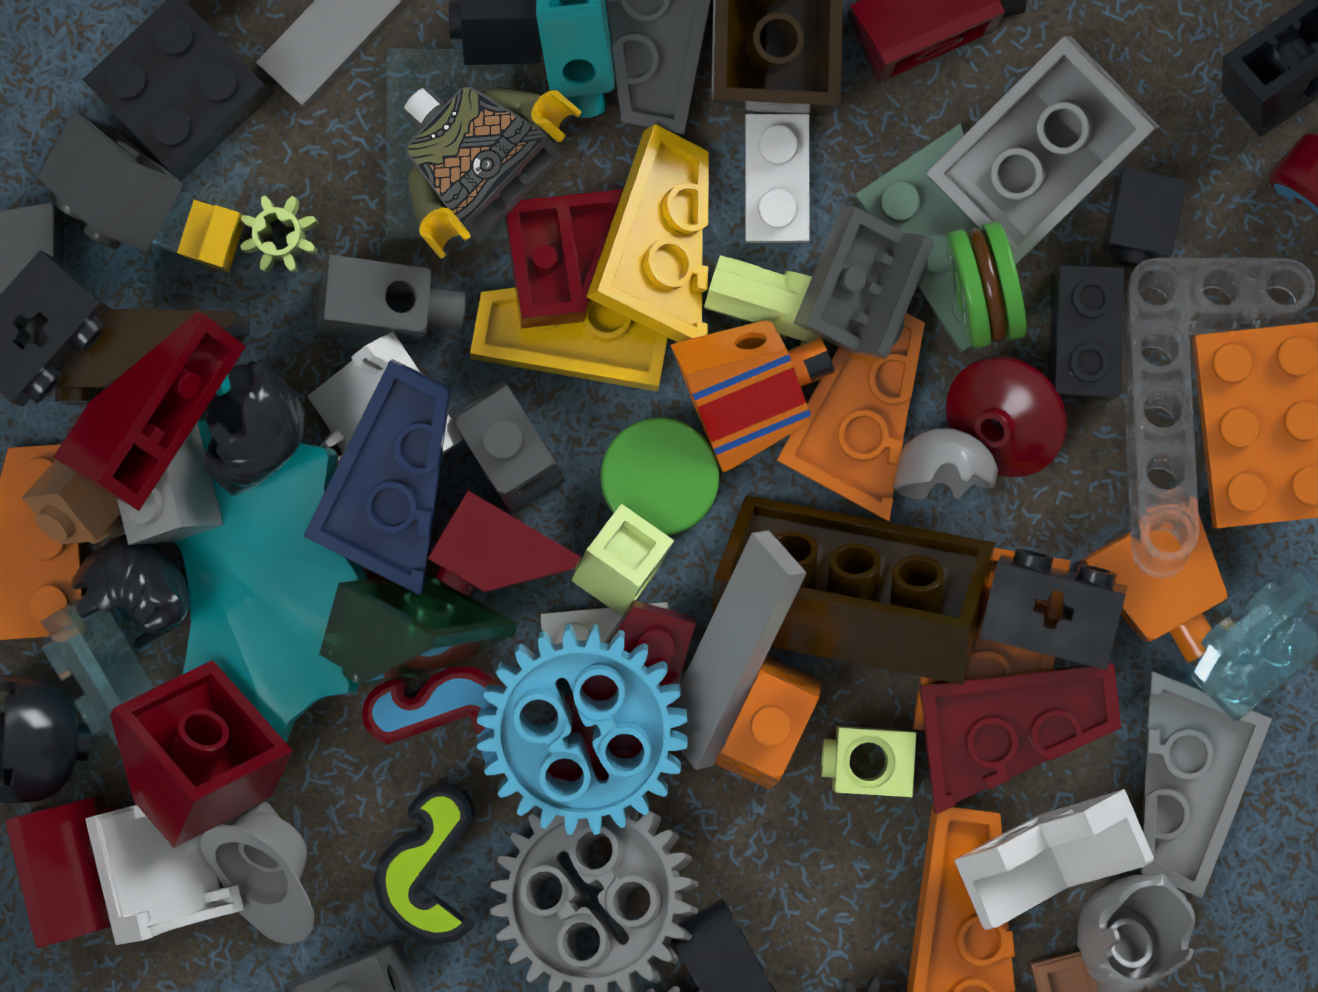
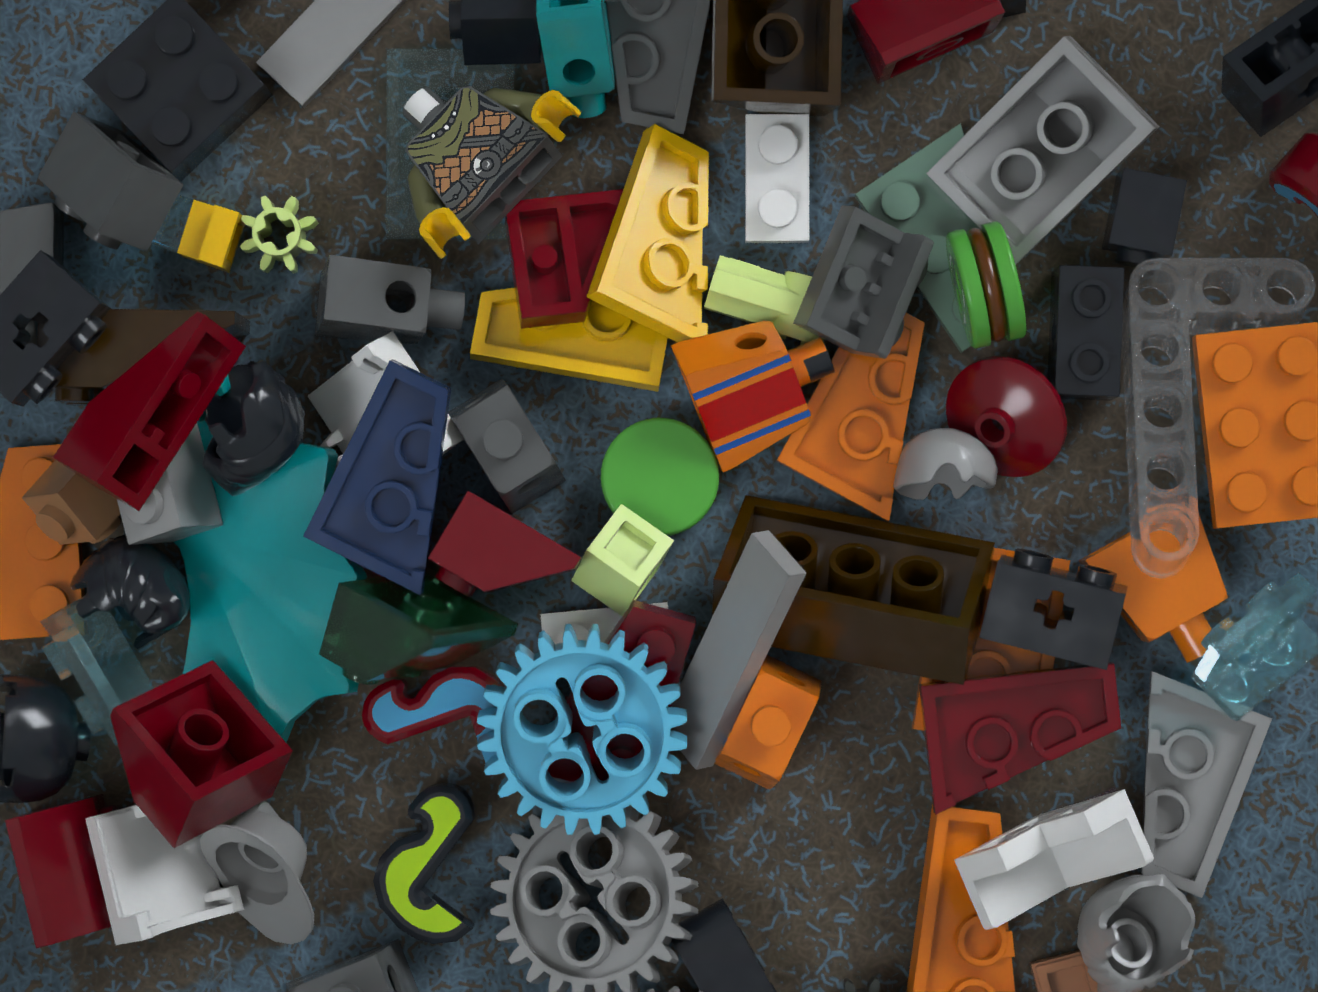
yellowish green brick [821,726,916,797] -> none

